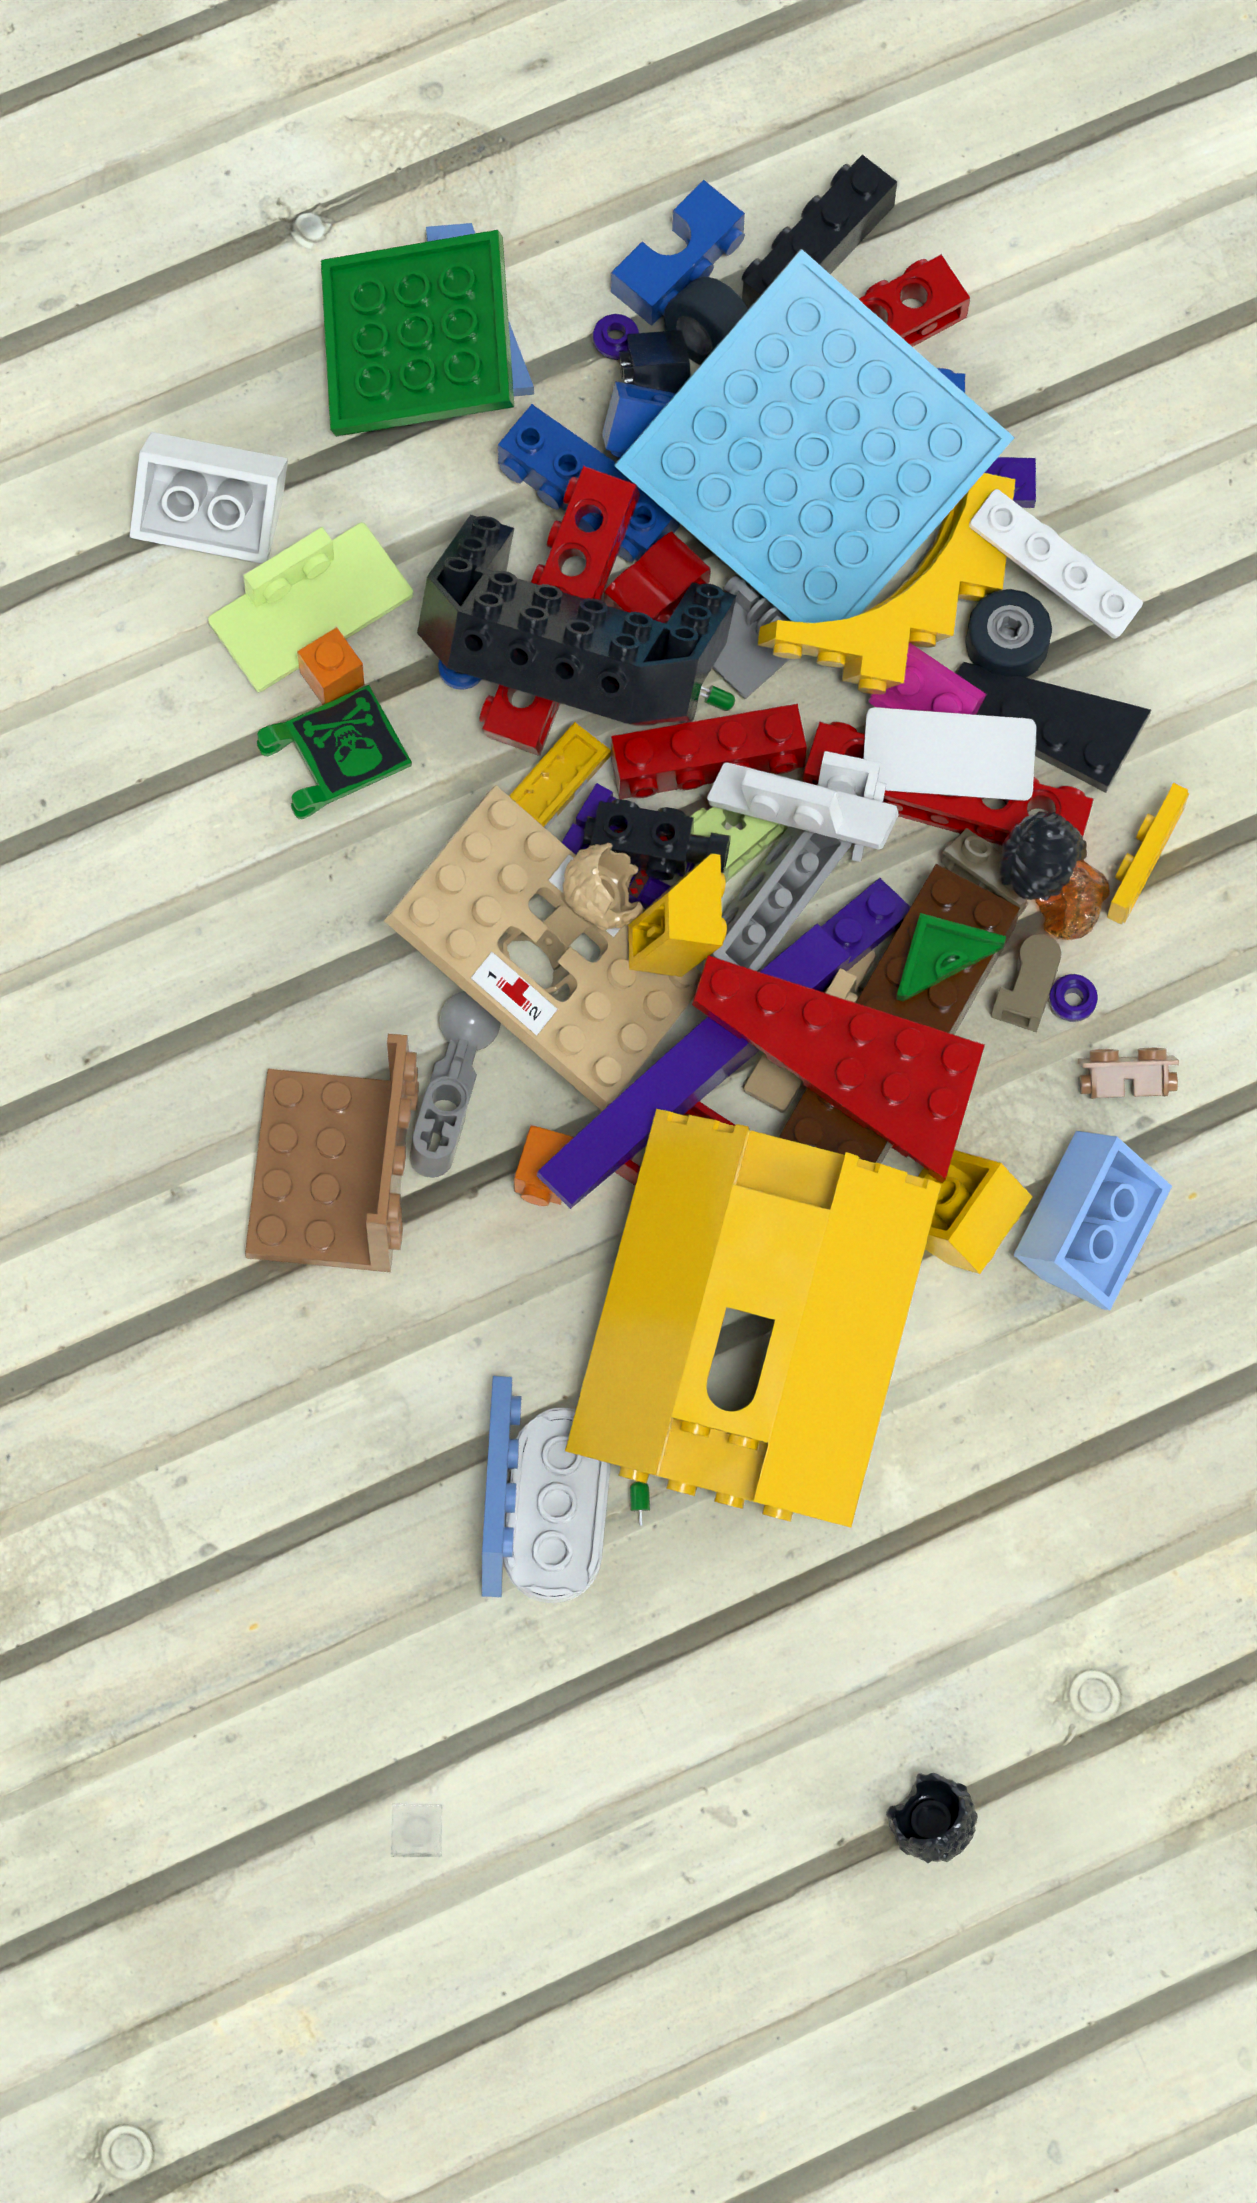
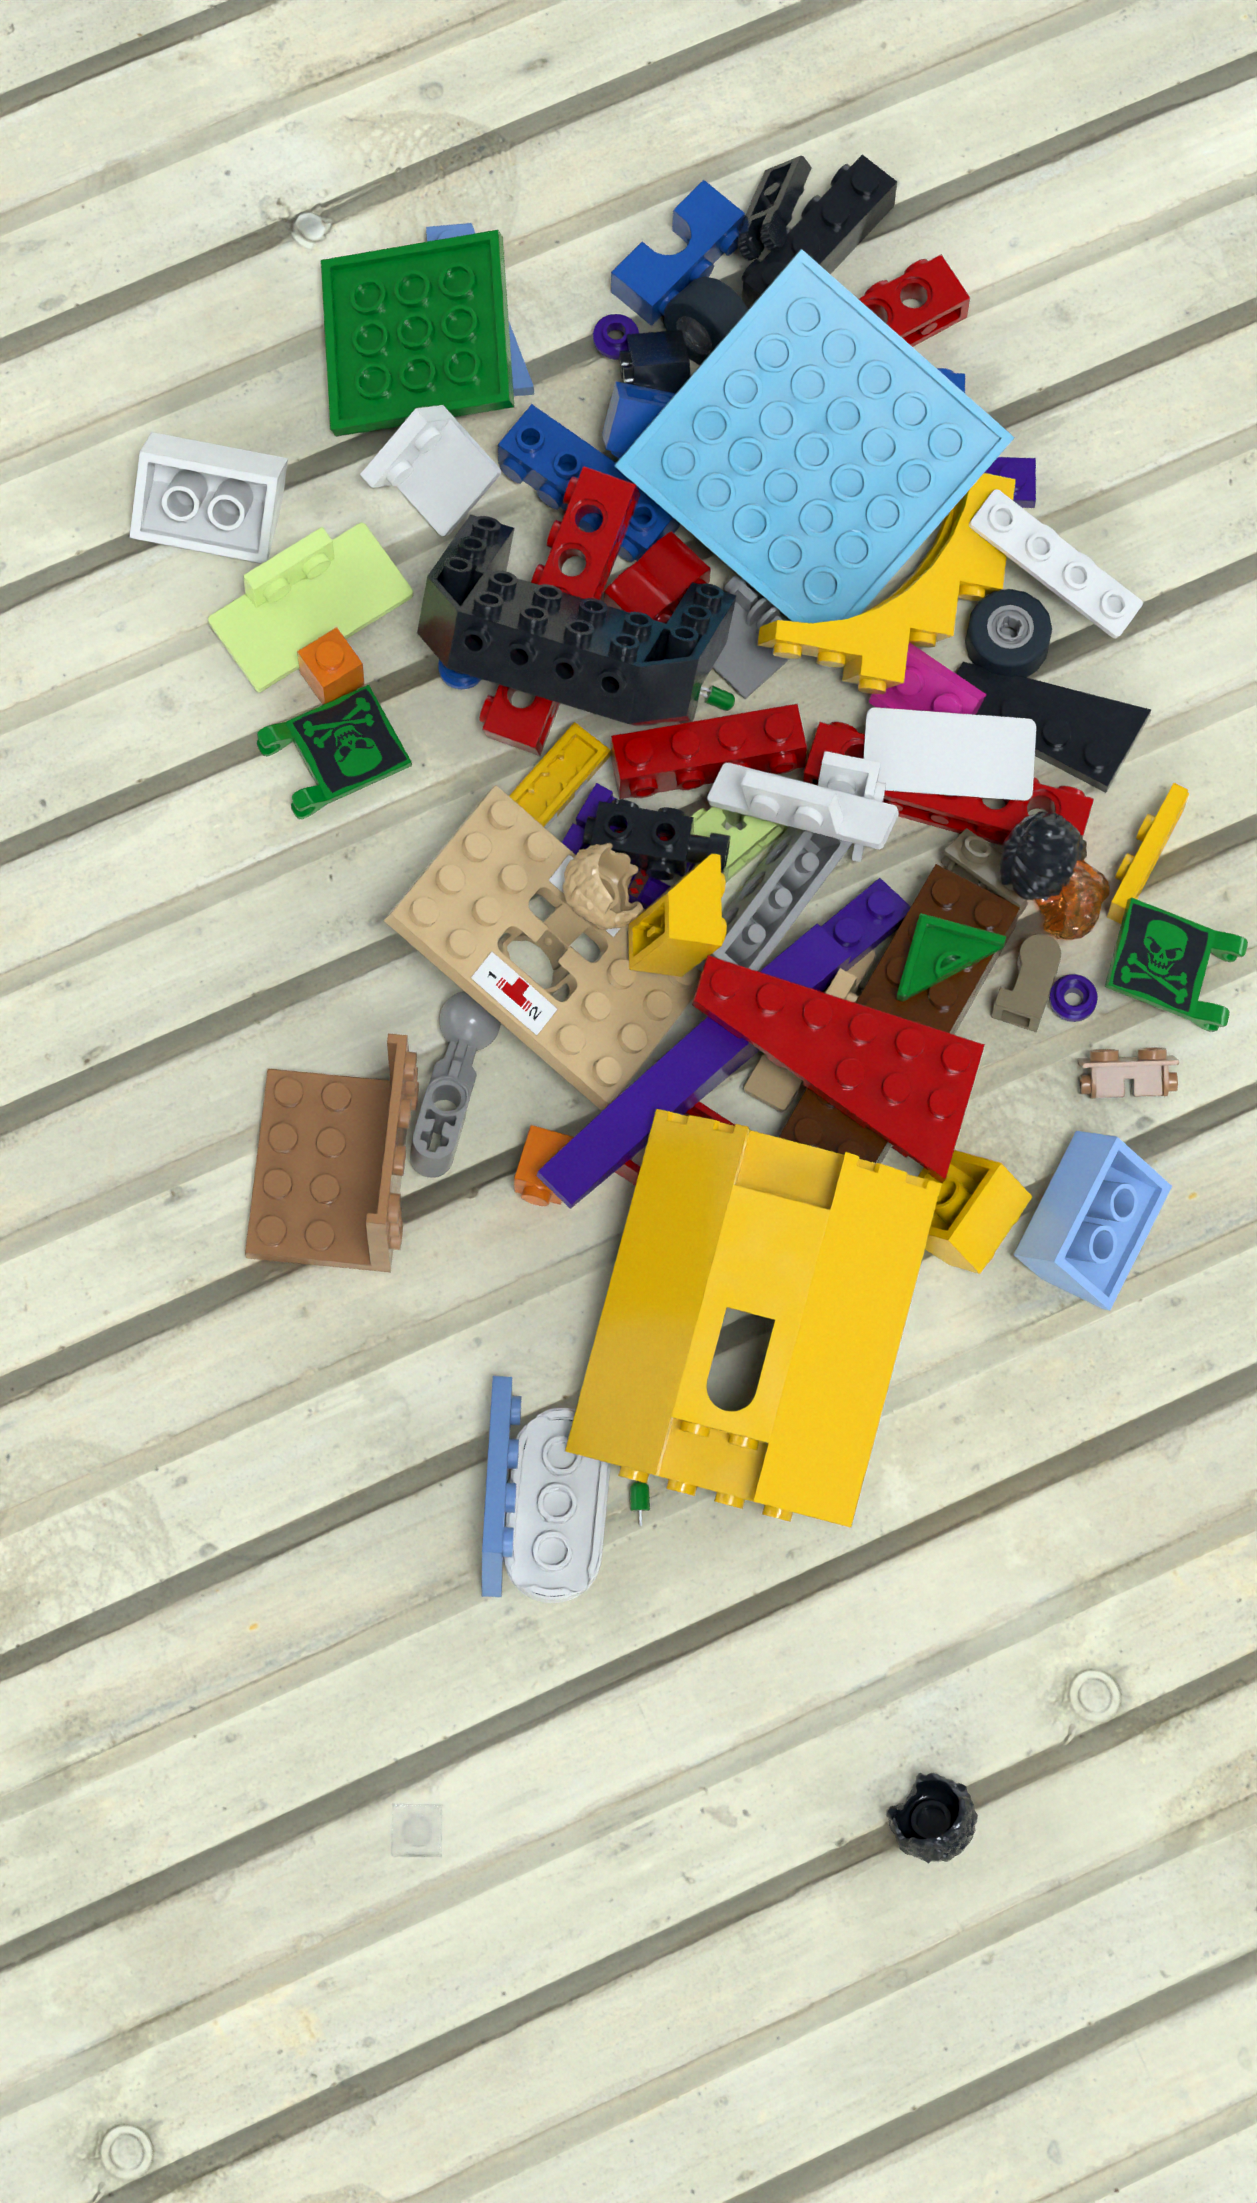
none -> white bracket [360,405,501,536]
none -> black hinge [737,156,812,261]
none -> flag [1105,897,1248,1032]

